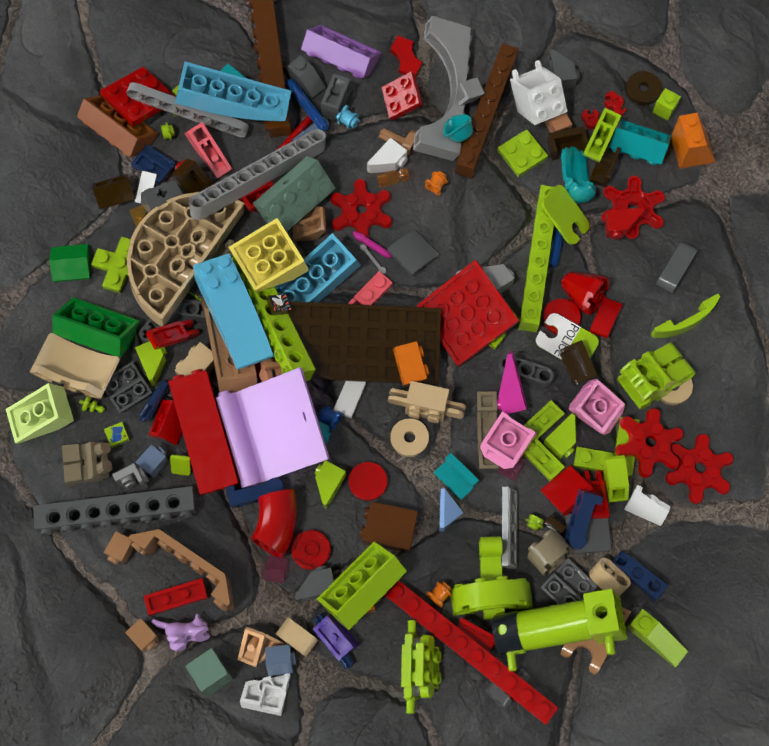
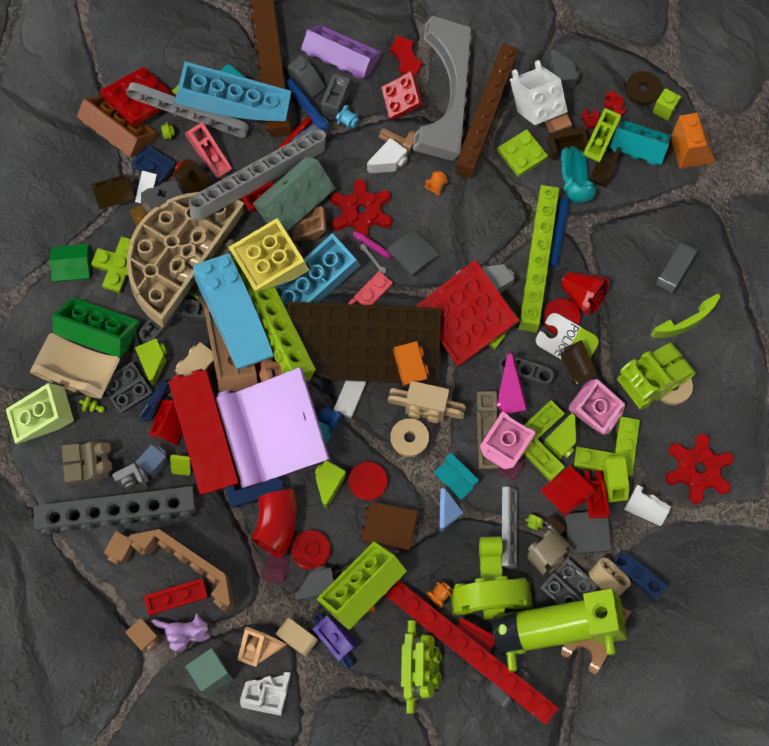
lime tile [104,422,130,448] -> none
red hinge [146,319,200,350] -> none
sand blue brick [265,644,296,676] -> none
dark brown tile [267,294,291,315] -> none
clear orange bar [377,168,409,188] -> none
teal helmet [443,114,473,142] -> none
light grey panel [458,78,485,106] -> none
lime piece [541,185,590,245] -> none
dark blue leg [565,489,603,549] -> none
red slope [590,298,623,338] -> none
red plate [601,176,665,239] -> none
red slope [604,208,644,240] -> none
red plate [615,408,683,478] -> none
lime slope [626,609,688,668] -> none

